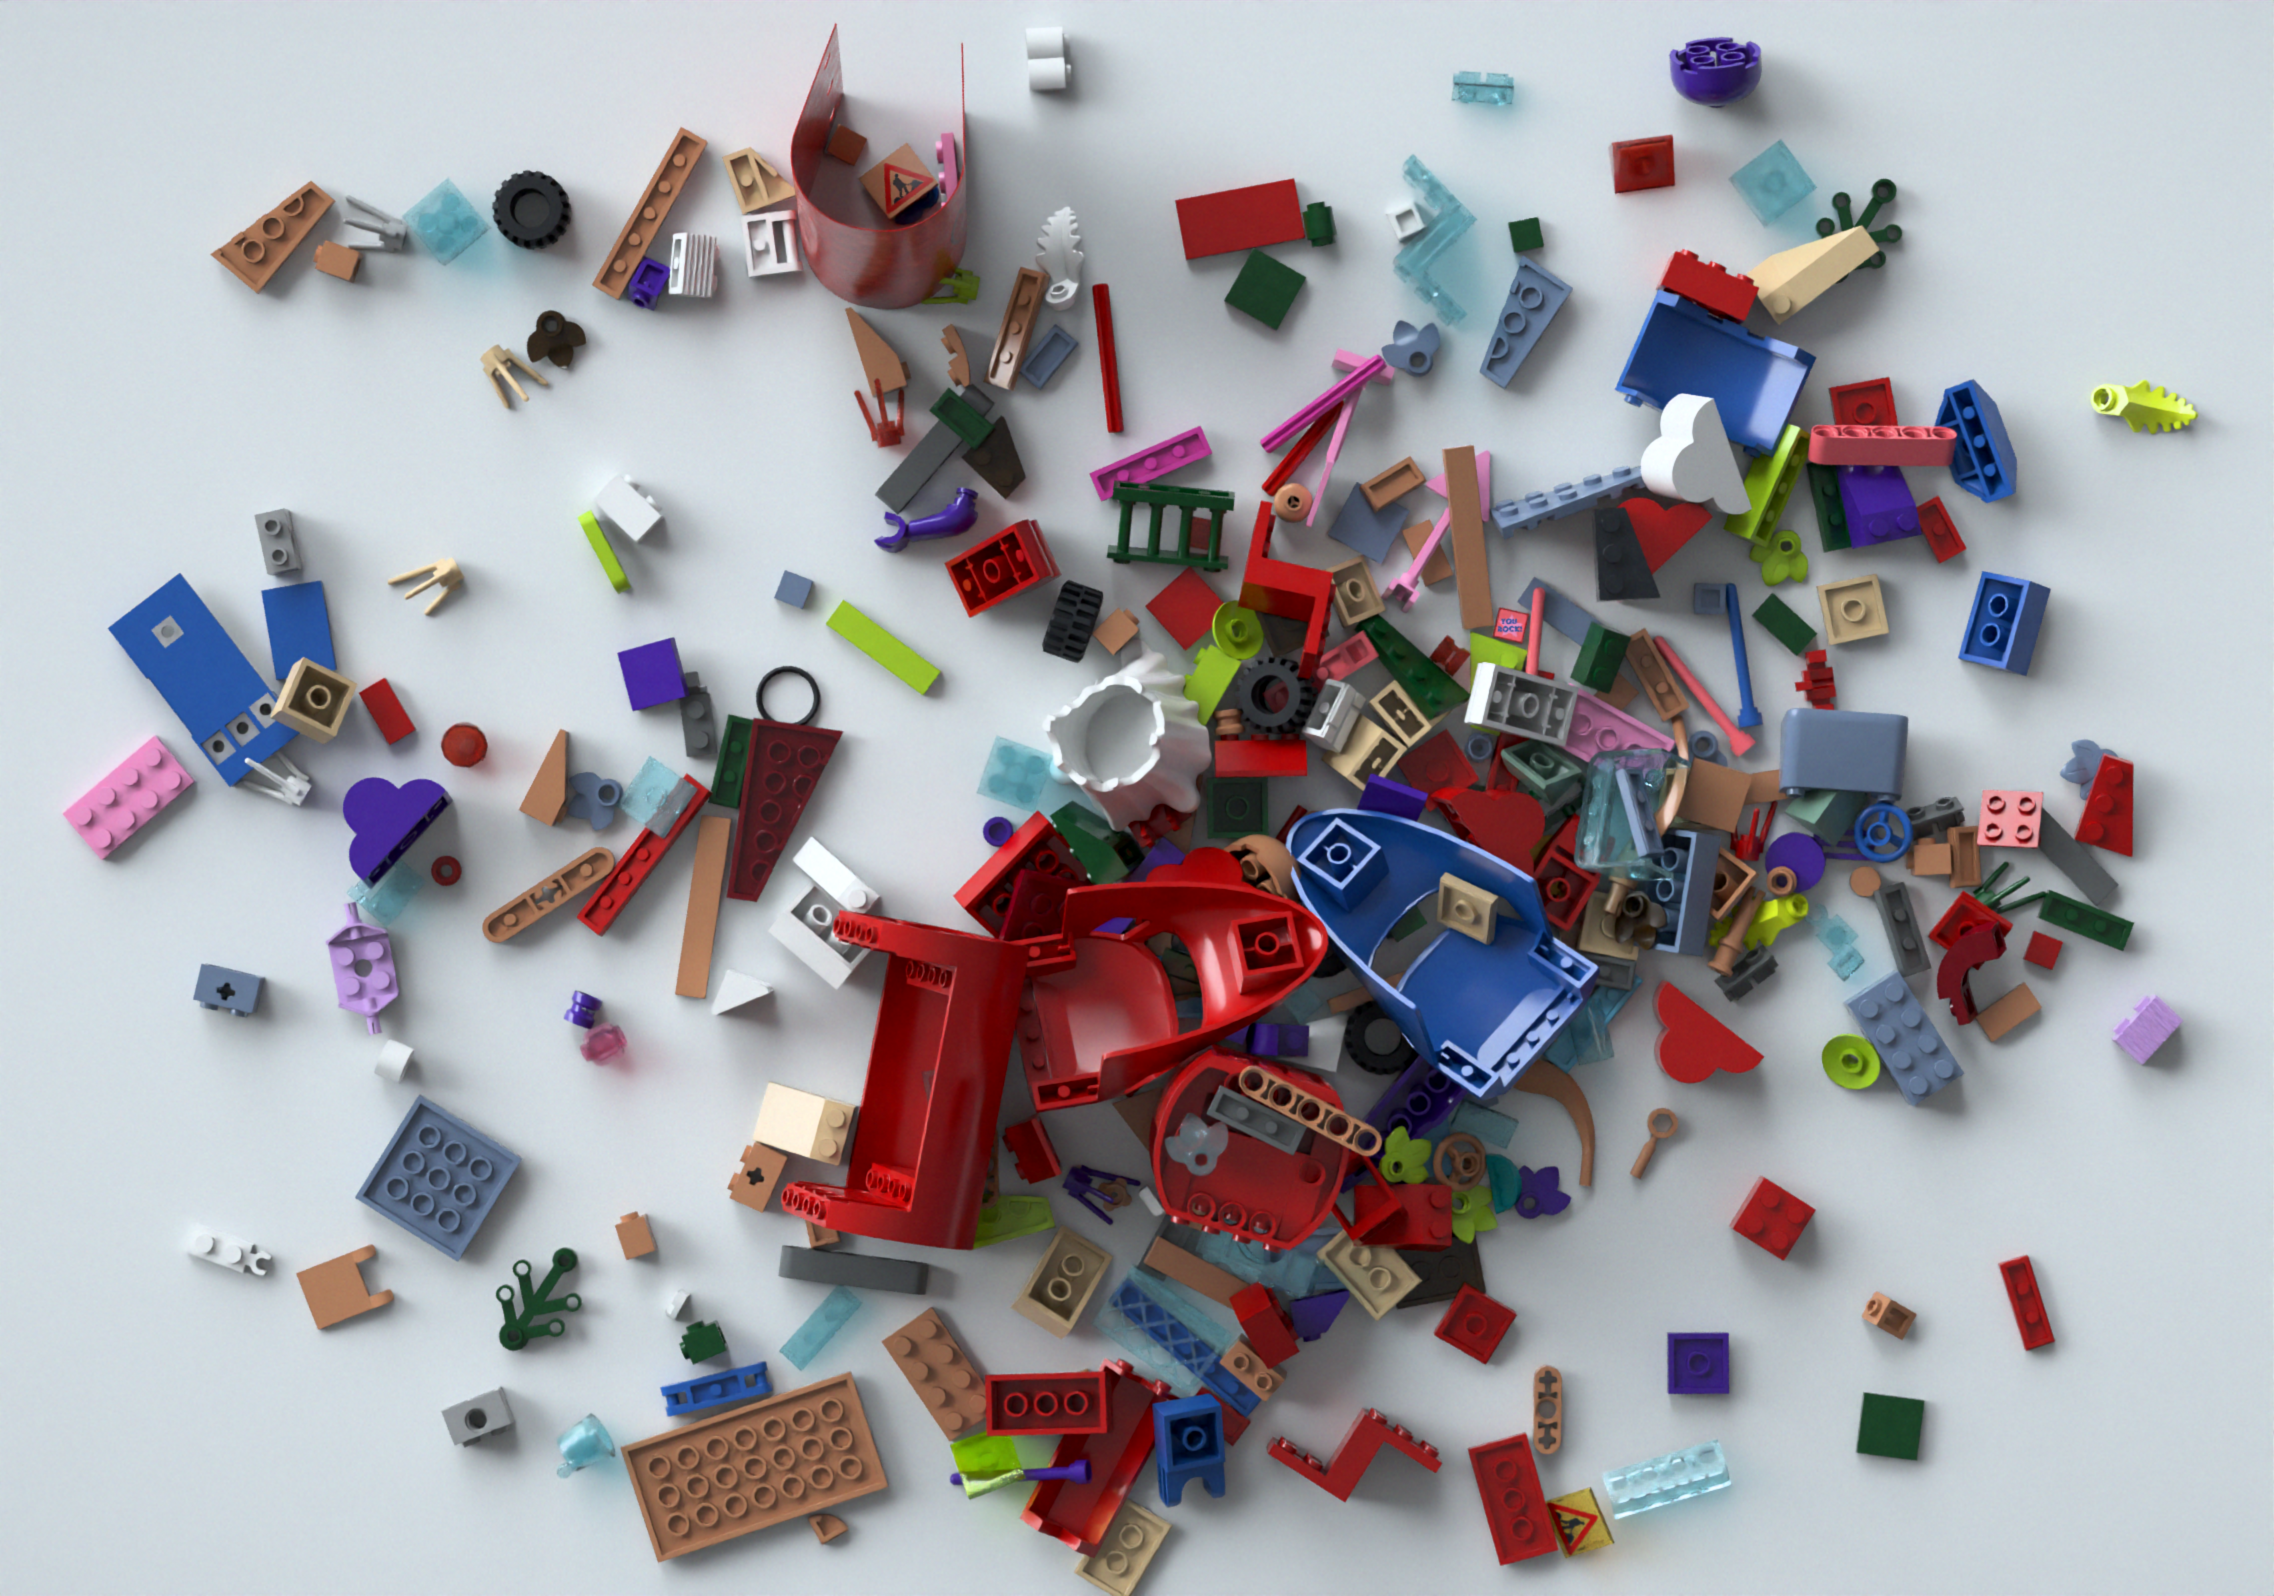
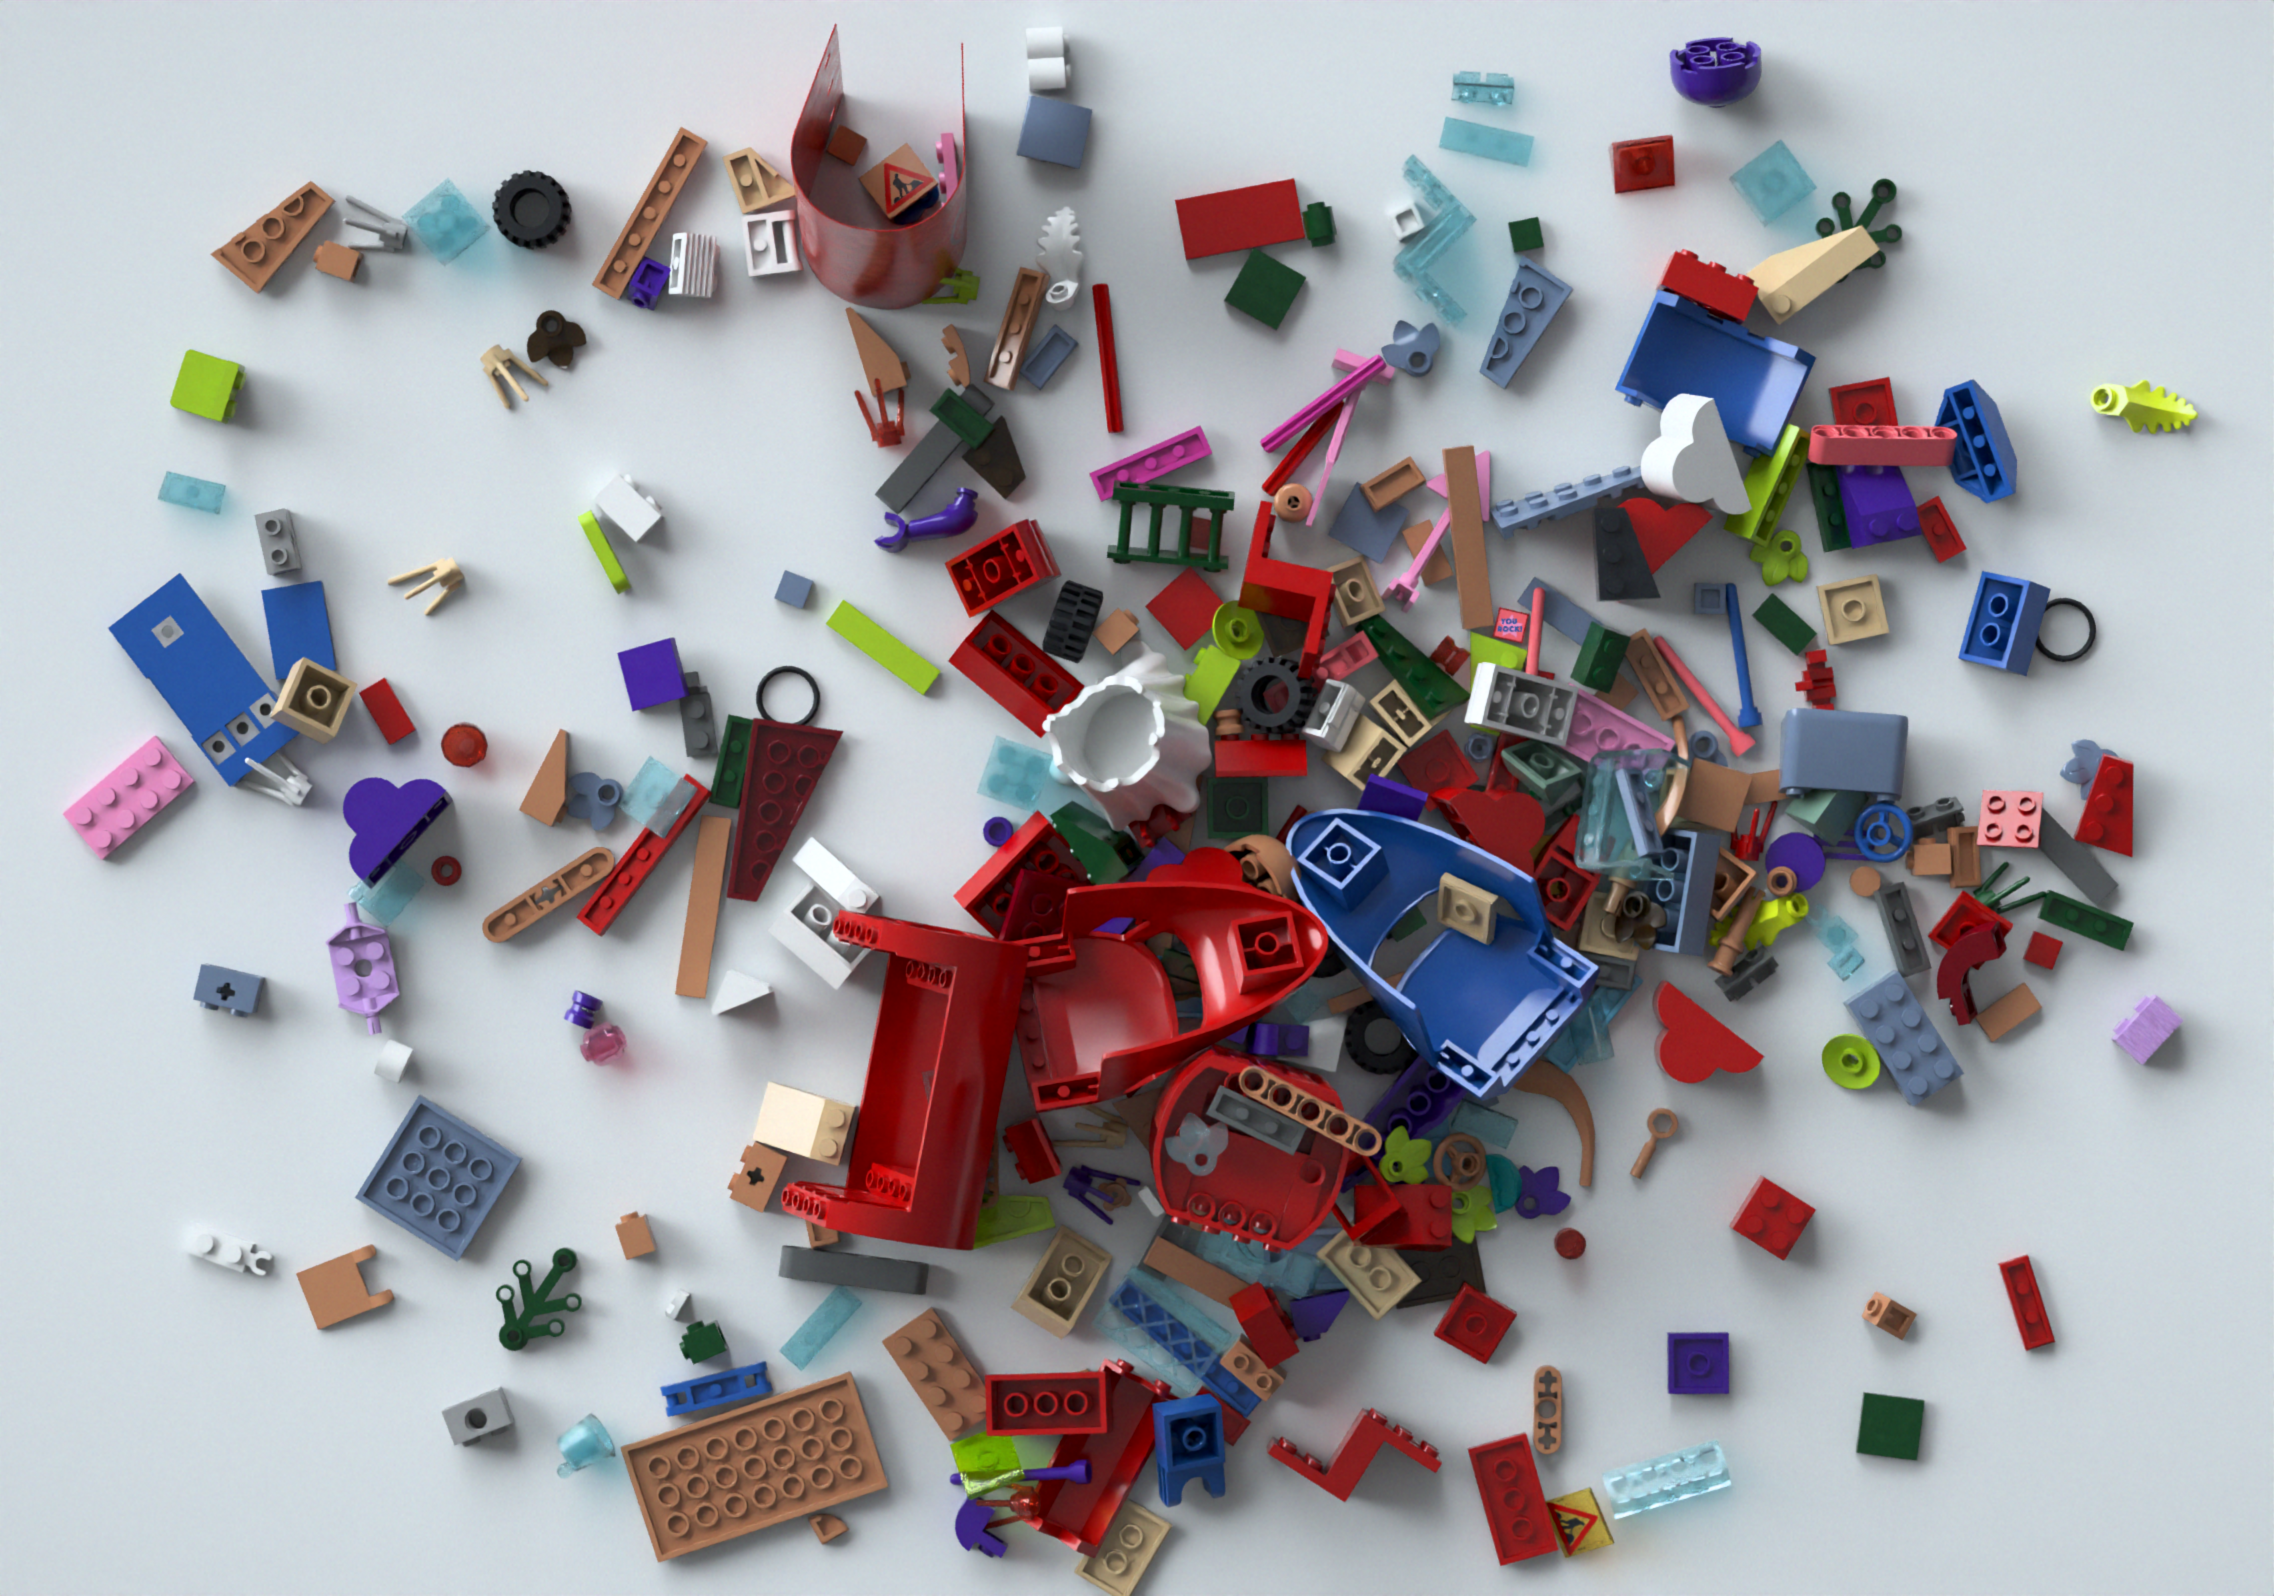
none -> clear light blue slope [157,471,226,515]
none -> lime bracket [170,349,246,424]
none -> red slope [948,609,1085,738]
none -> dark purple brick [955,1491,1008,1558]
none -> clear red plant [976,1482,1041,1529]
none -> sand blue slope [1016,96,1093,169]
none -> tan plant [1052,1104,1128,1150]
none -> clear light blue tile [1439,117,1534,167]
none -> clear red wheel [1554,1227,1586,1260]
none -> black tyre [2036,598,2096,662]

